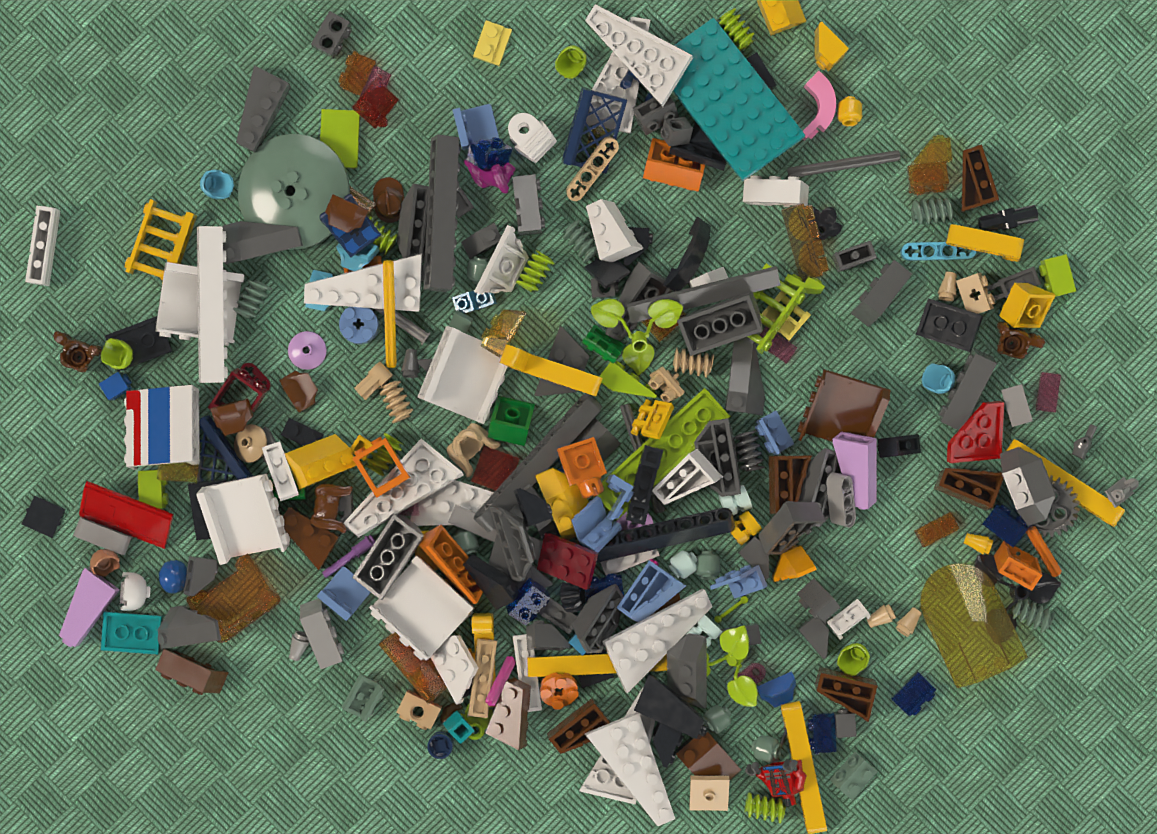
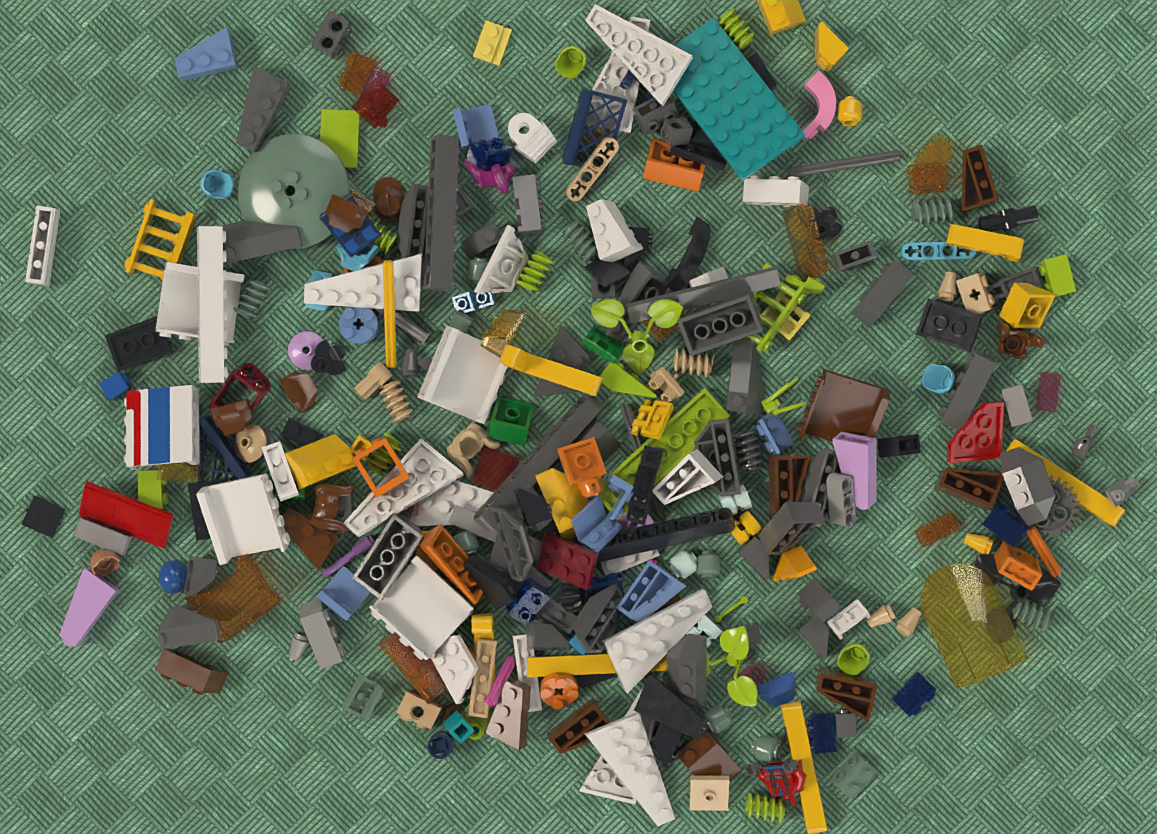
reddish brown hair [53,331,102,373] -> none
lime hair [101,338,133,369] -> none
teal plate [101,611,163,655] -> none
white cylinder [120,572,150,611] -> none
medium blue bracket [710,565,767,599] -> none
clear pink plate [755,327,797,364] -> none
none -> medium blue wedge [175,27,238,81]
none -> black plate [310,340,346,375]
none -> lime plant [761,378,807,416]

